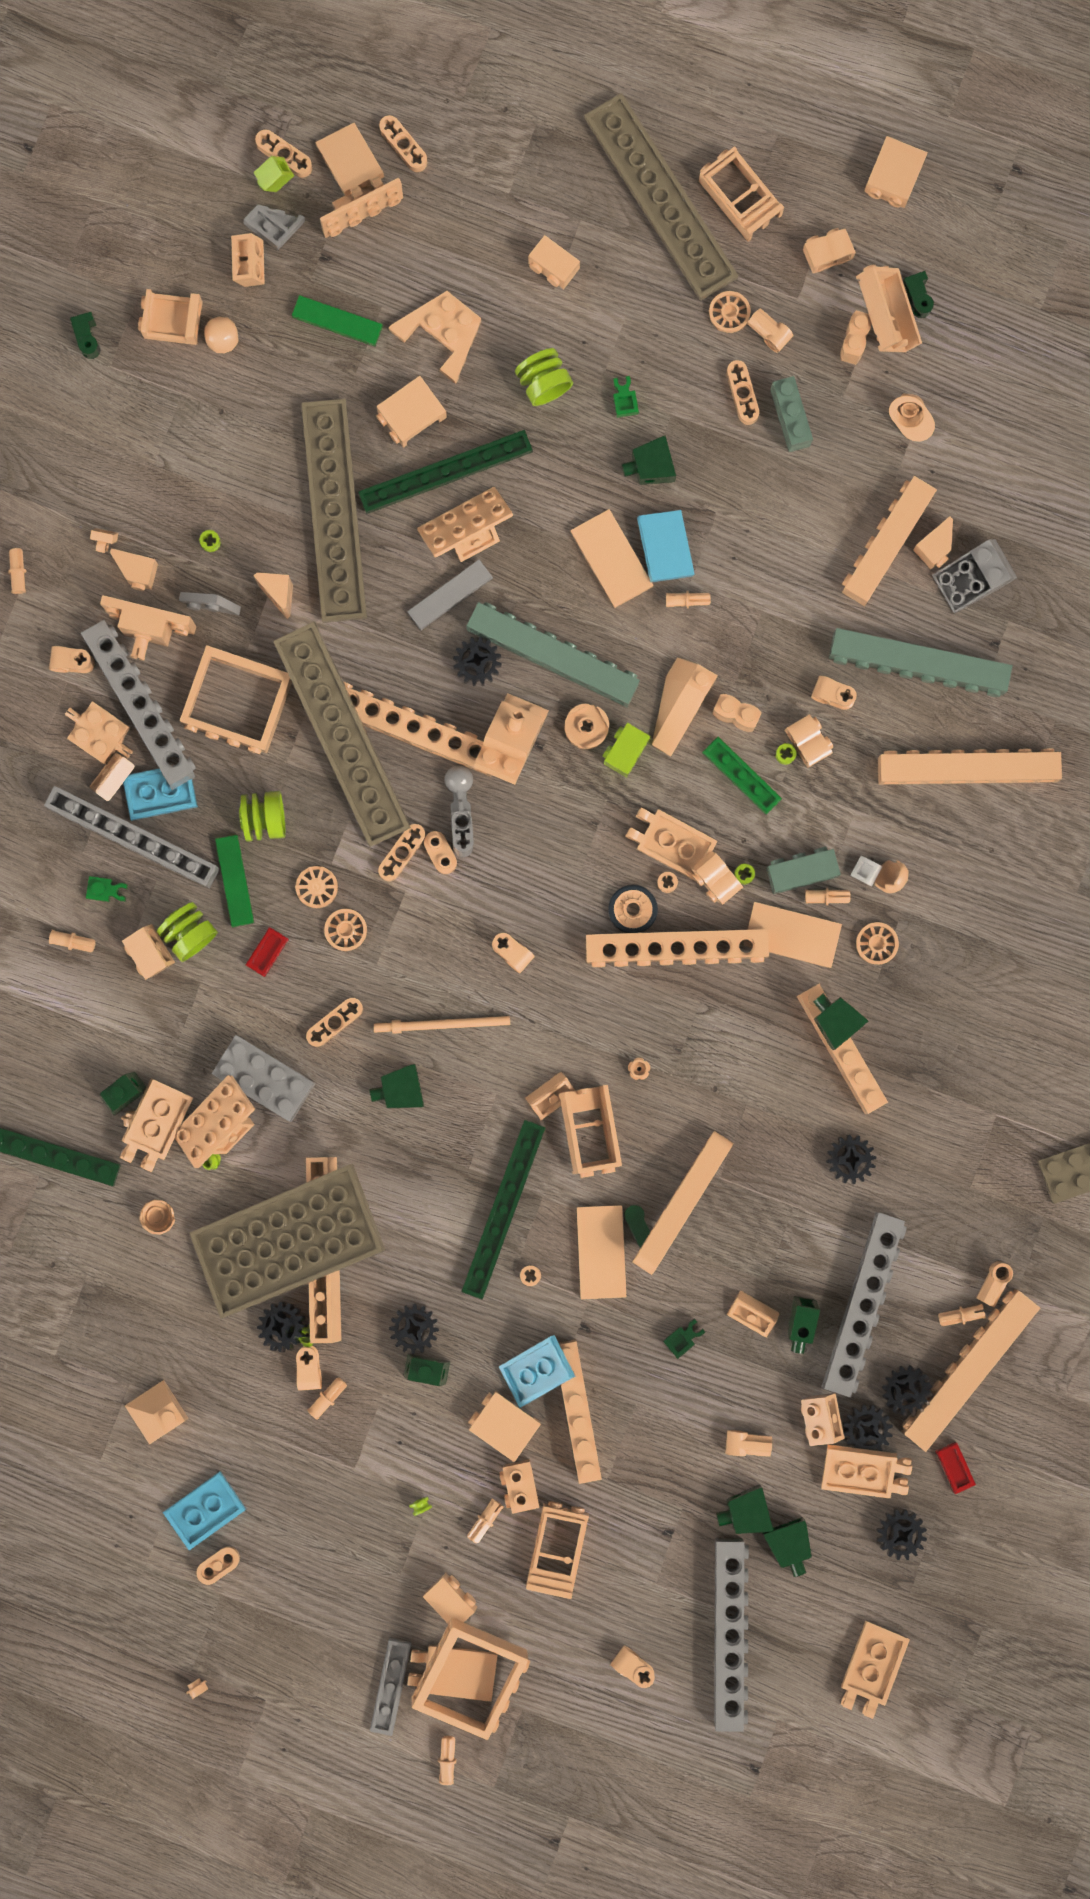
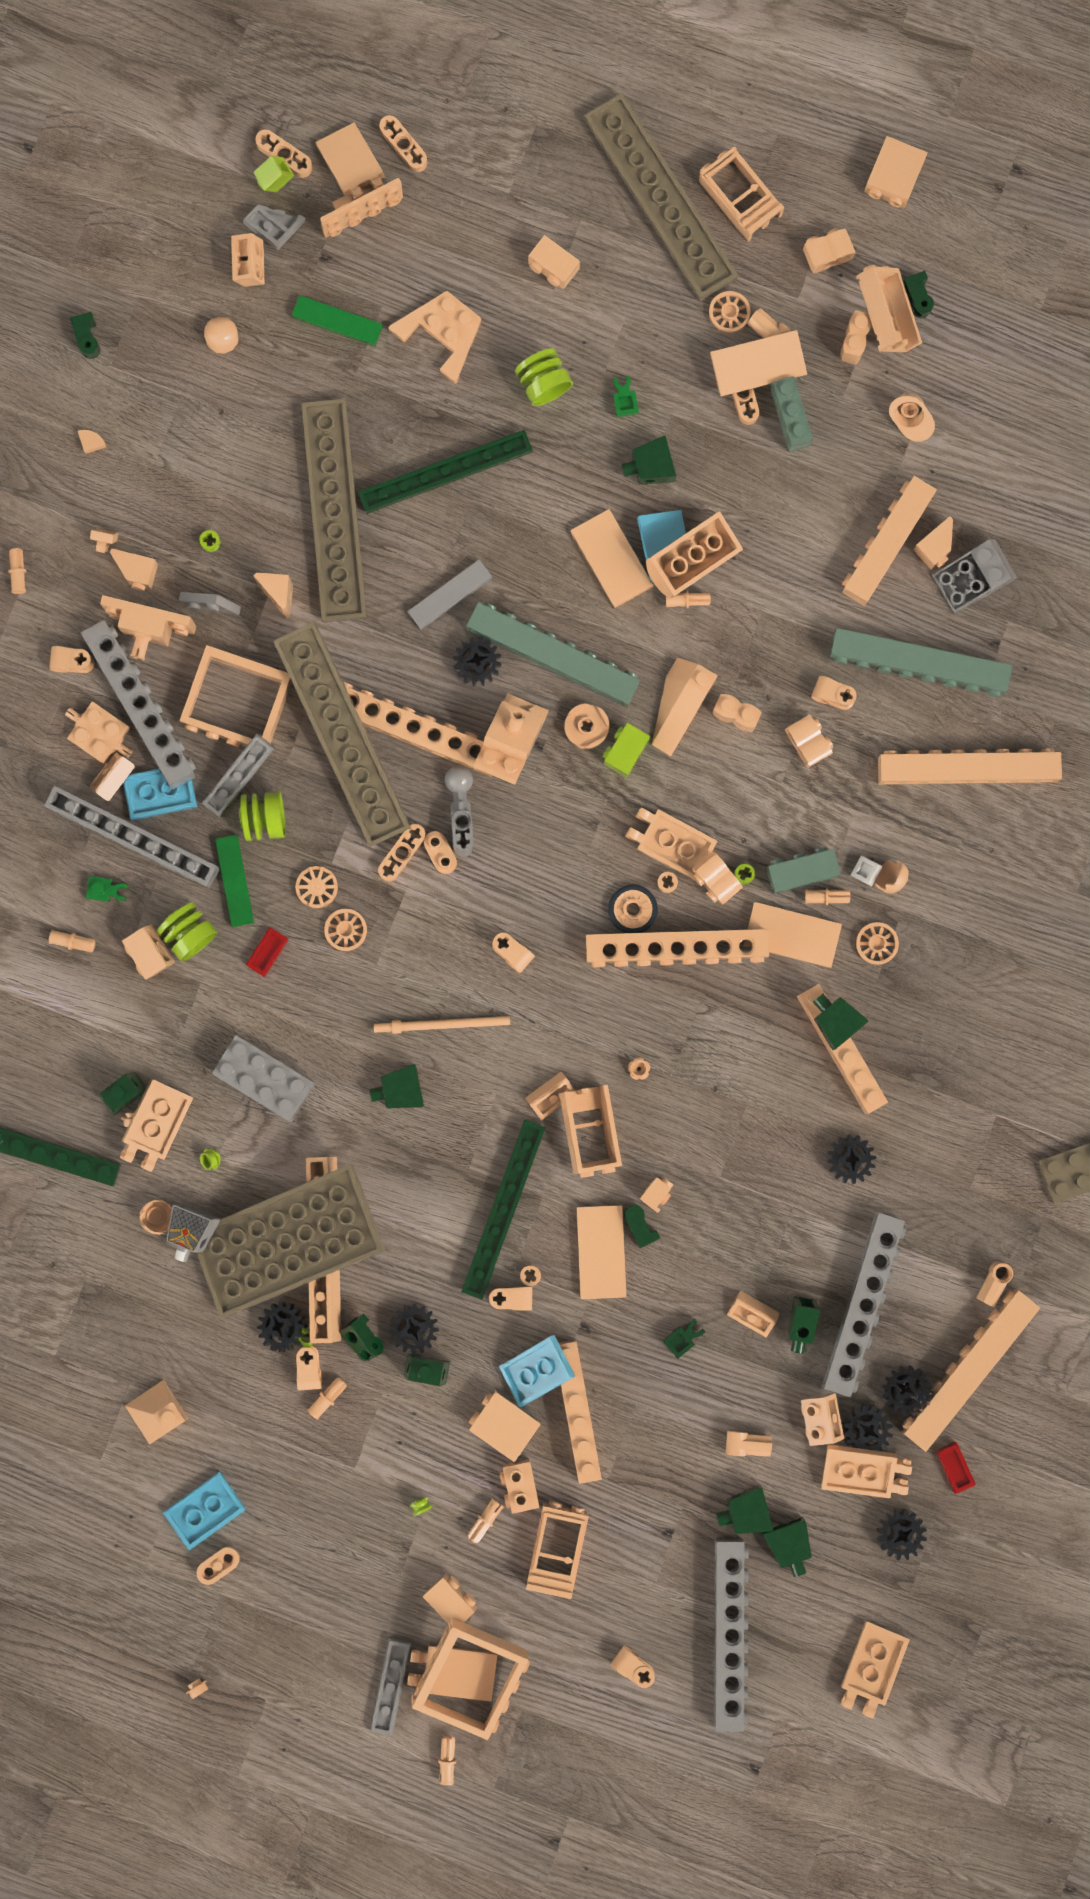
light nougat panel [138,289,202,345] -> none
light nougat bracket [175,1075,255,1168] -> none
light nougat beam [306,998,363,1047] -> none
light nougat panel [376,376,447,448] -> none
light nougat bracket [417,487,513,562] -> none
light nougat beam [632,1131,734,1275] -> none
green tile [702,737,782,815] -> none
lime bush [775,743,796,765] -> none
light nougat axle [938,1304,985,1326] -> none
none -> light nougat tile [78,430,107,454]
none -> torso [167,1204,220,1262]
none -> light grey tile [202,734,275,817]
none -> dark green leg [339,1313,383,1361]
none -> light nougat piece [488,1287,532,1310]
none -> light nougat brick [639,1177,673,1213]
none -> light nougat brick [646,511,743,597]
none -> light nougat tile [710,330,807,397]

